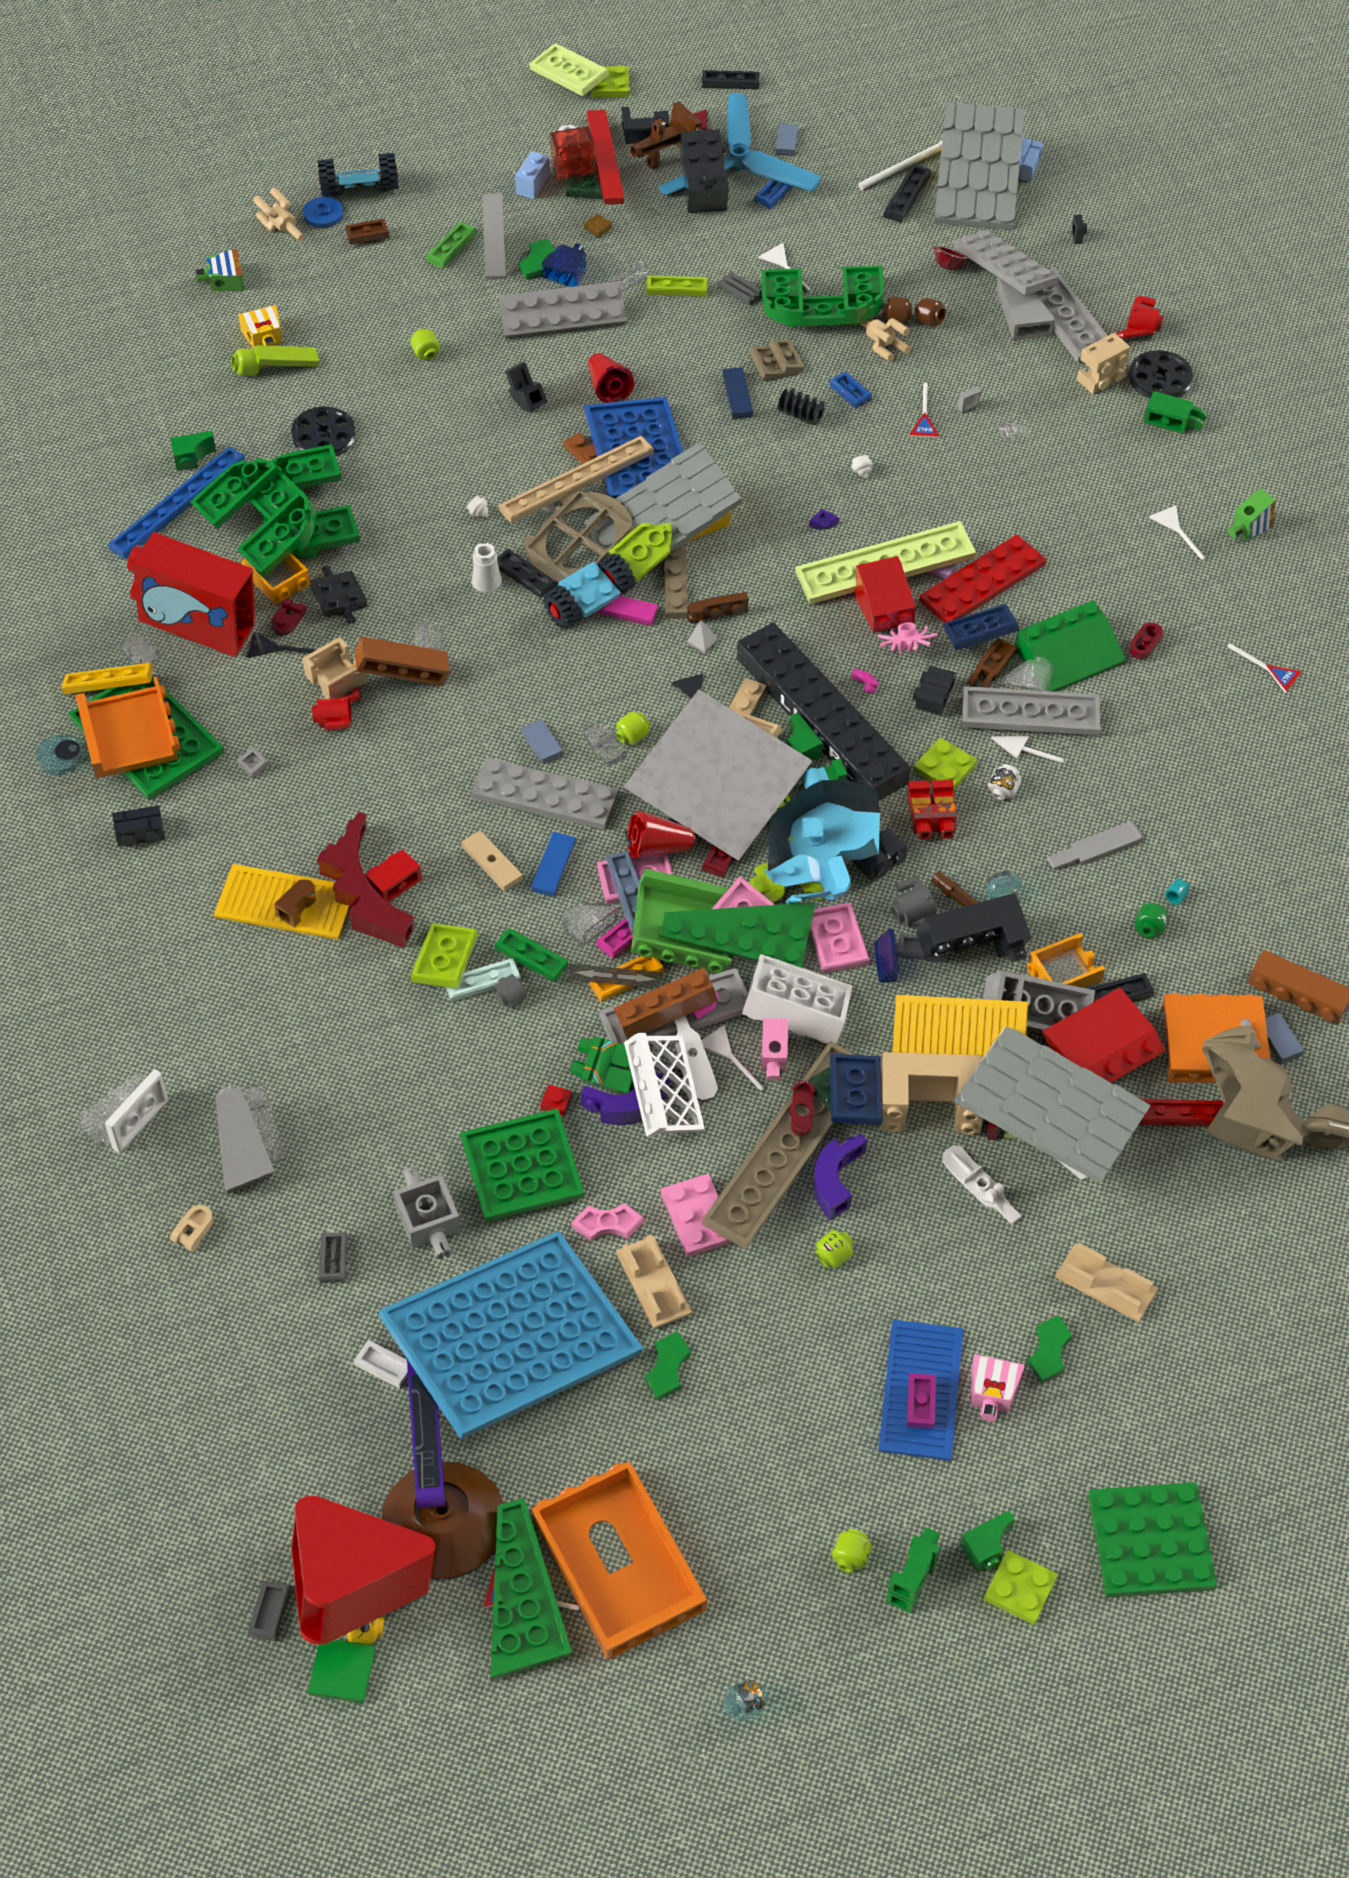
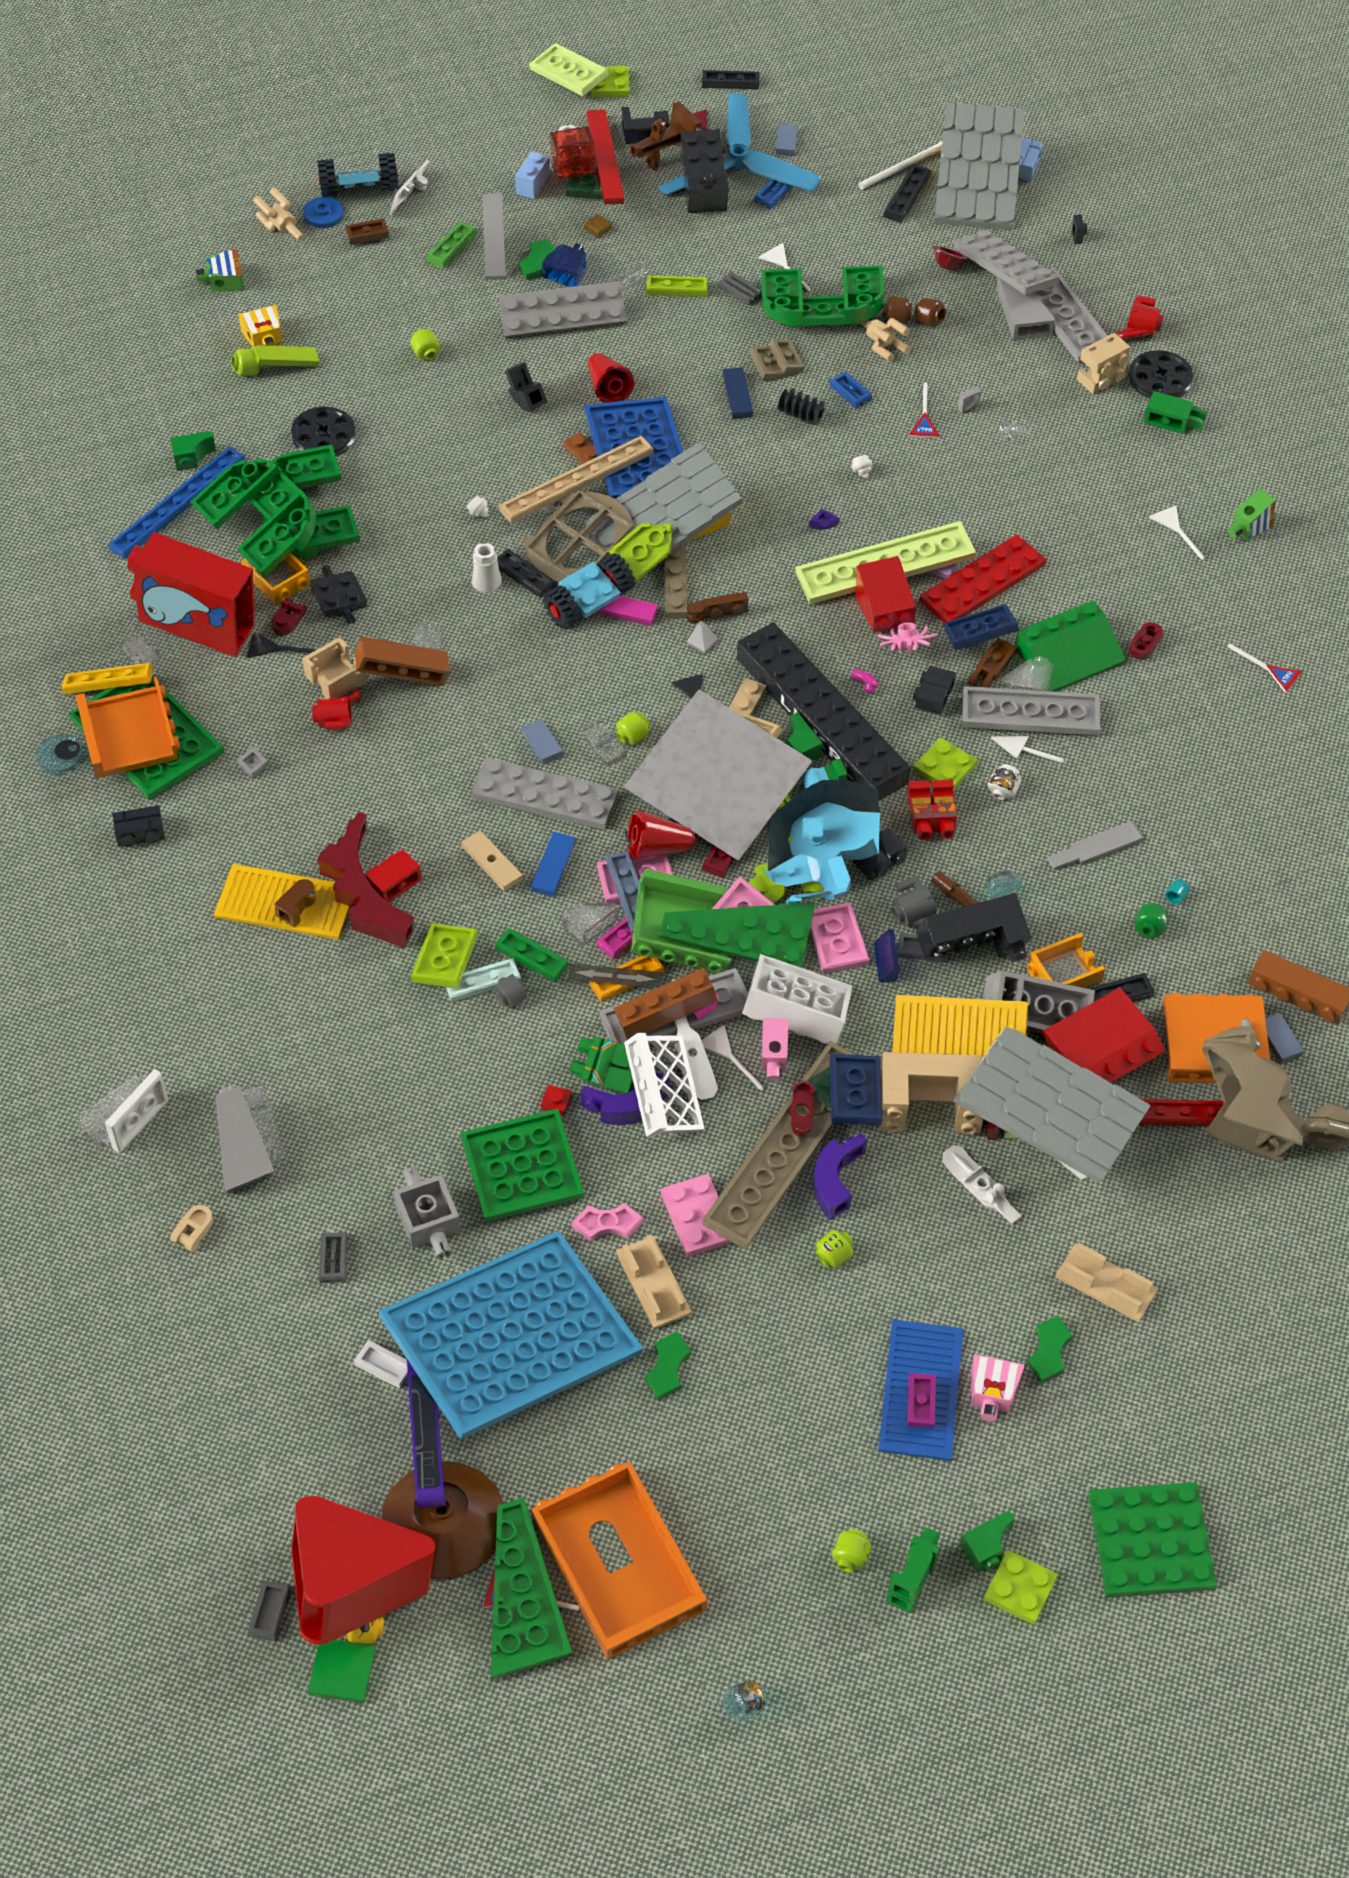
none -> white piece [389,160,429,216]

